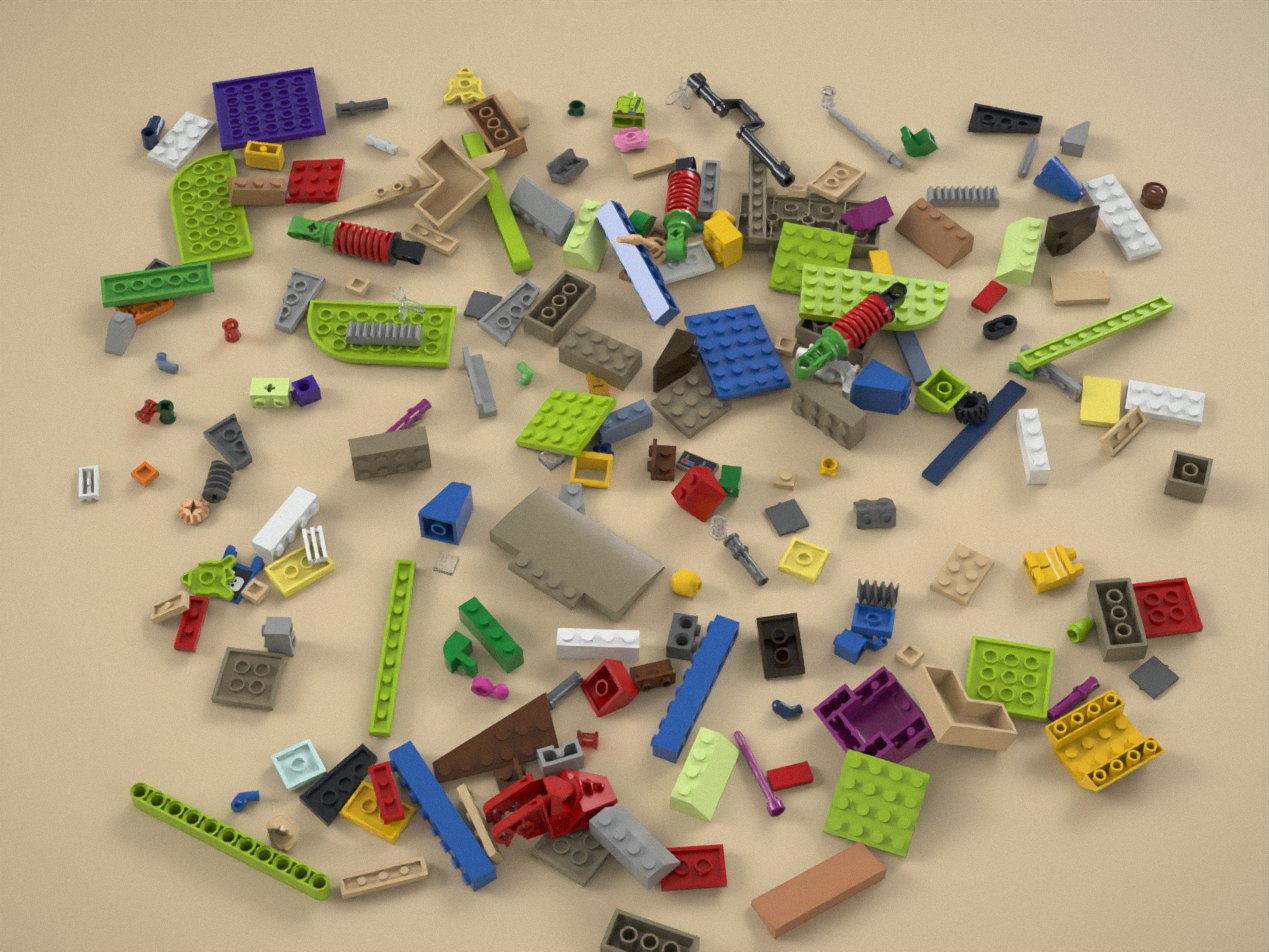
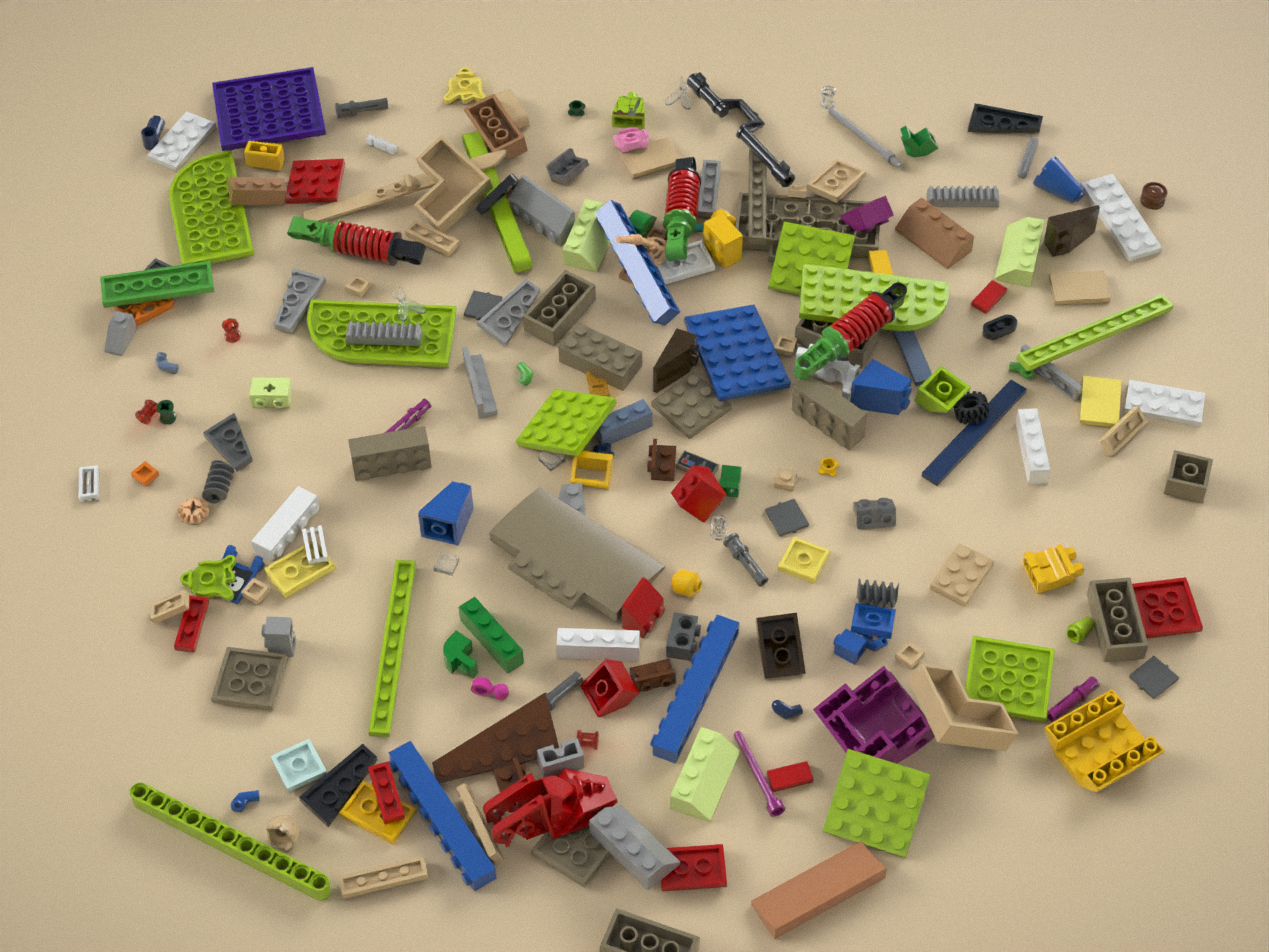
dark purple brick [290,375,322,407] -> none
light grey slope [1059,121,1090,158] -> none
none -> black beam [476,173,519,216]
none -> red slope [622,577,665,638]

